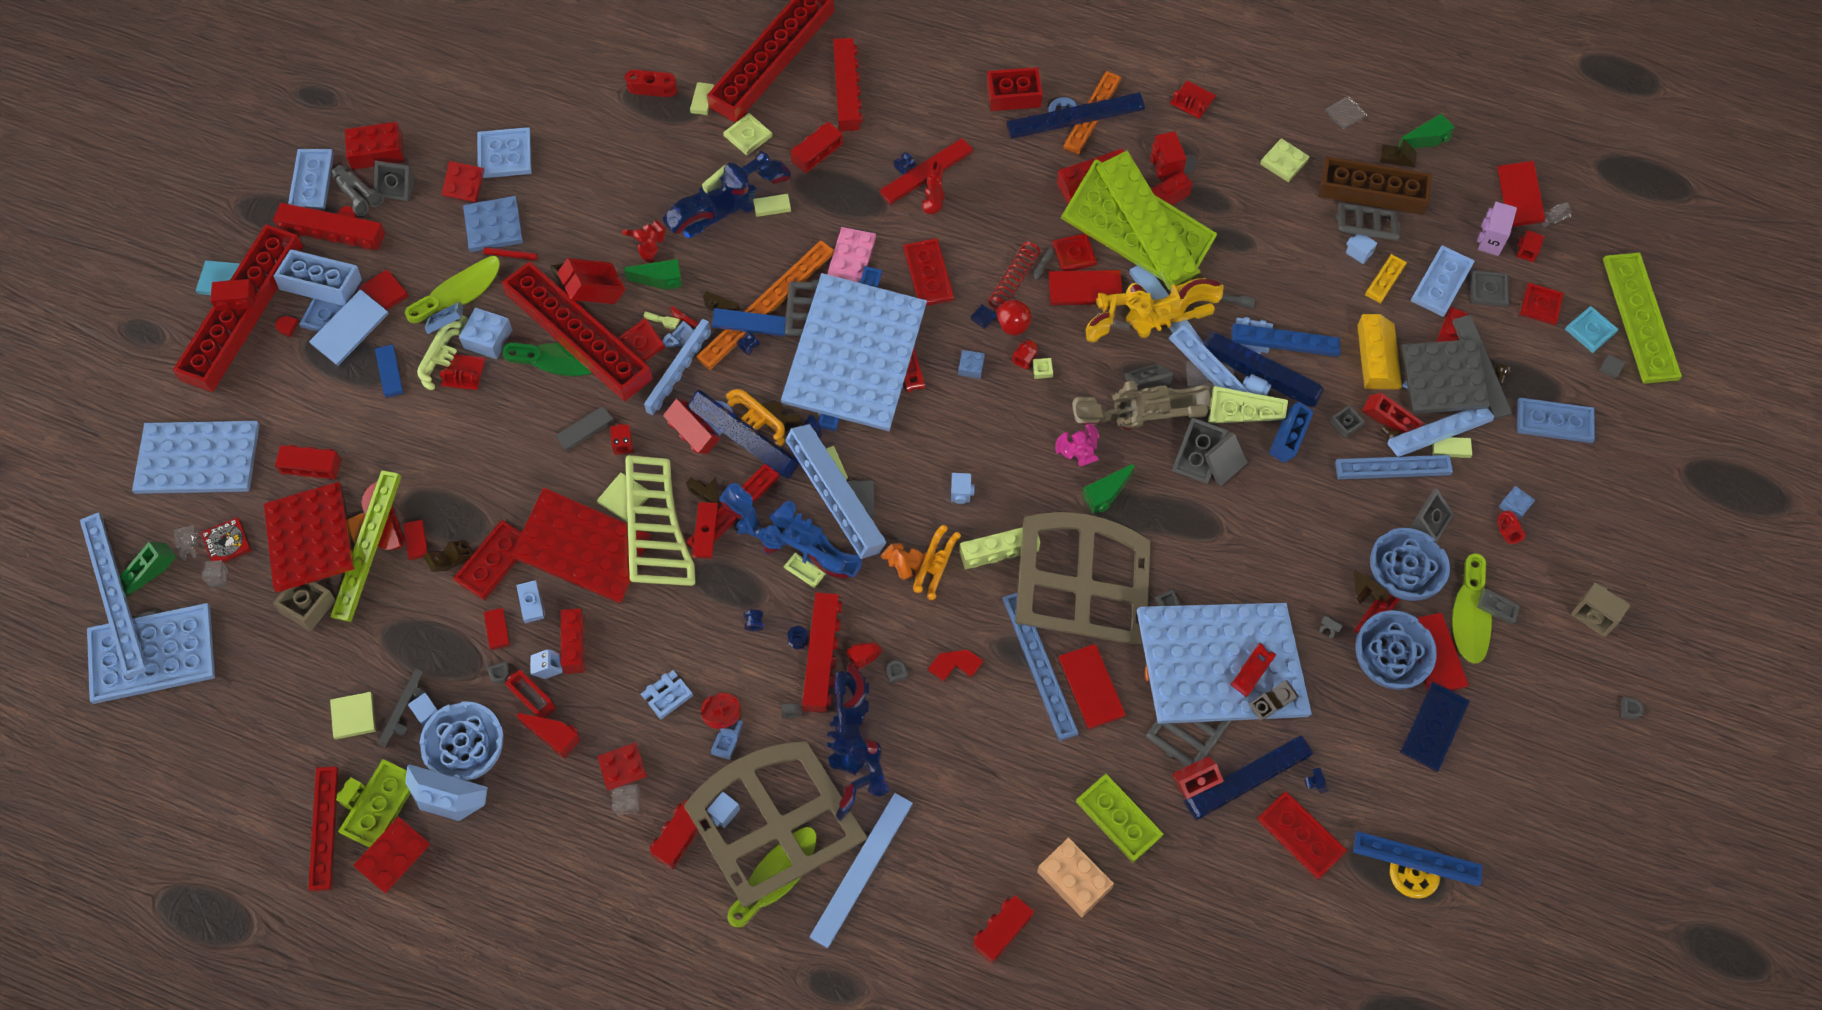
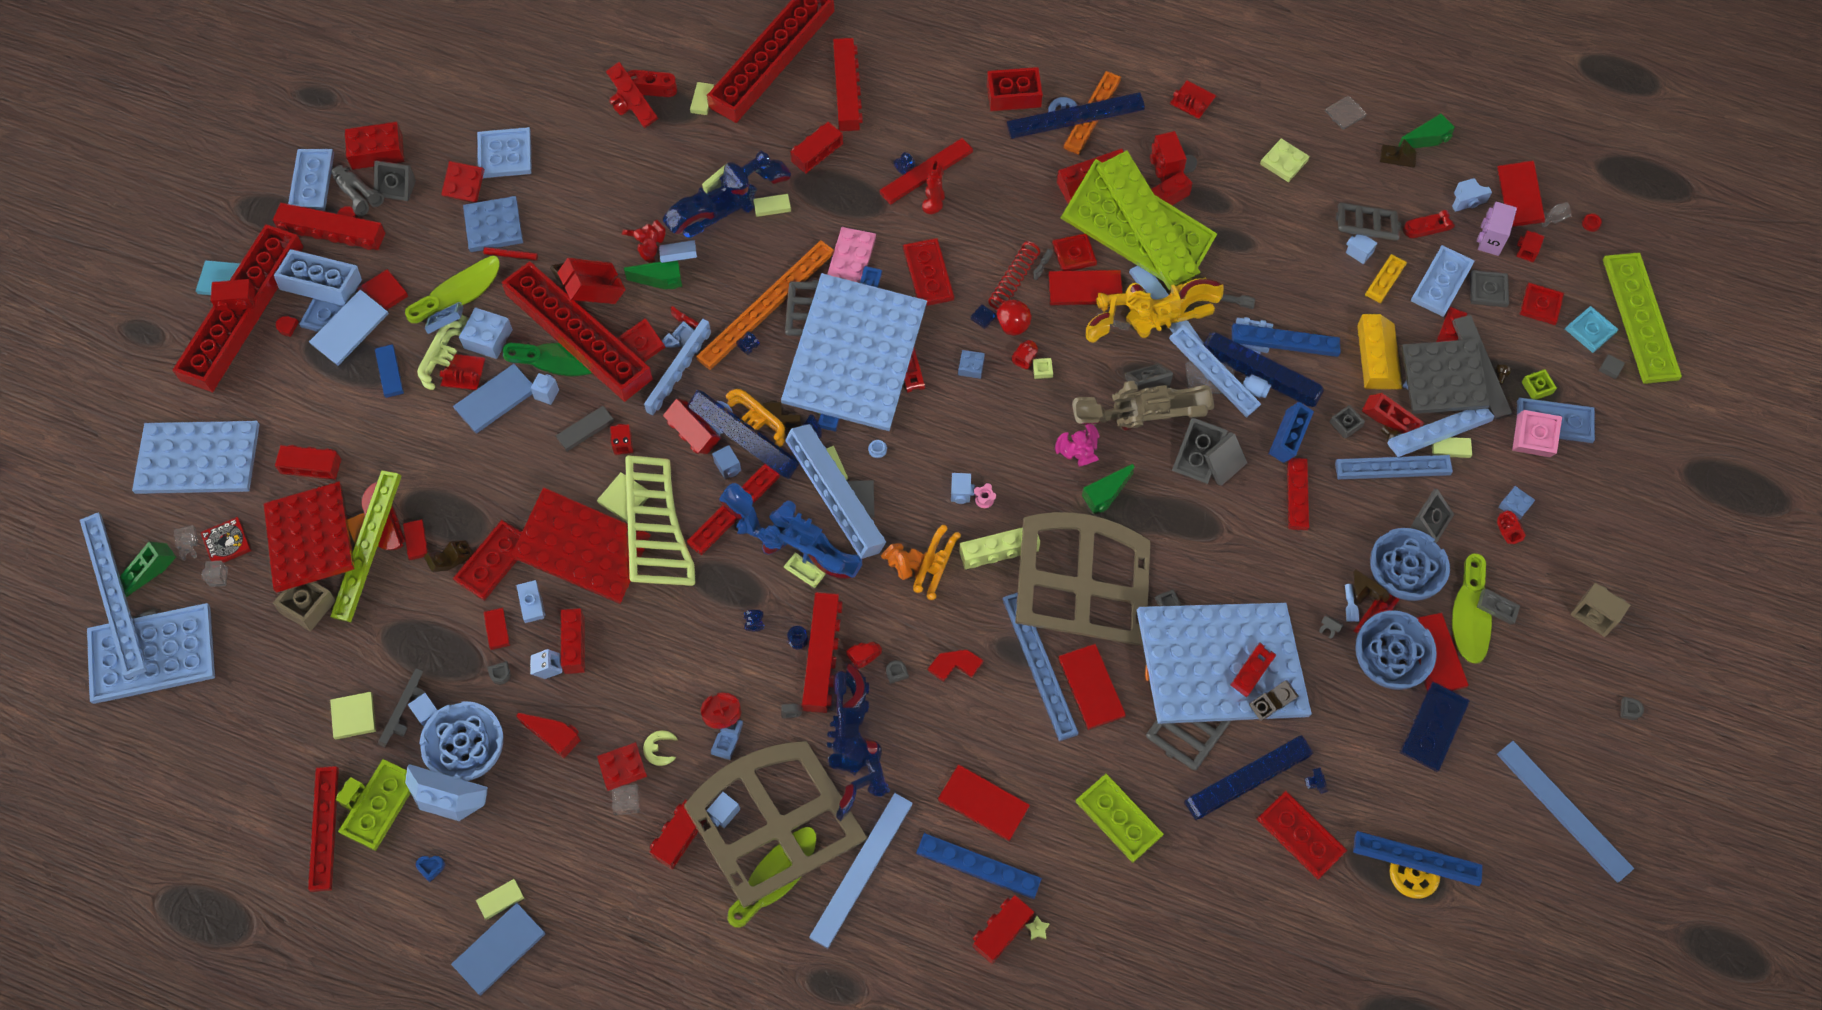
red brick [353,816,430,894] -> none
red window [505,669,556,718] -> none
light blue plate [640,670,693,720] -> none
yellowish green piece [644,311,680,330] -> none
dark brown slope [686,477,720,509] -> none
red tile [692,502,718,559] -> none
dark brown slope [703,291,740,311] -> none
blue tile [712,308,786,337] -> none
yellowish green tile [723,113,772,156] -> none
light nougat brick [1037,838,1114,918] -> none
red brick [1172,756,1224,799] -> none
yellowish green wing [1208,386,1288,424] -> none
reddish brown brick [1318,156,1432,215] -> none
none -> blue tile [416,856,445,882]
none -> medium blue tile [451,903,546,996]
none -> medium blue tile [453,364,532,434]
none -> yellowish green tile [476,879,525,920]
none -> light blue brick [530,373,559,405]
none -> red plate [605,62,659,128]
none -> yellowish green head [643,730,678,766]
none -> light blue tile [659,240,697,263]
none -> medium blue brick [712,445,741,479]
none -> light blue plate [868,440,887,458]
none -> blue plate [916,833,1042,899]
none -> red tile [938,764,1030,842]
none -> bright pink brick [974,483,996,509]
none -> yellowish green piece [1025,916,1050,940]
none -> red plate [1287,458,1309,531]
none -> light blue piece [1345,584,1359,622]
none -> red plate [1403,210,1455,238]
none -> light blue brick [1452,178,1492,212]
none -> medium blue tile [1497,741,1634,883]
none -> bright pink container [1512,410,1562,457]
none -> lime piece [1522,369,1557,400]
none -> red tile [1582,214,1602,232]

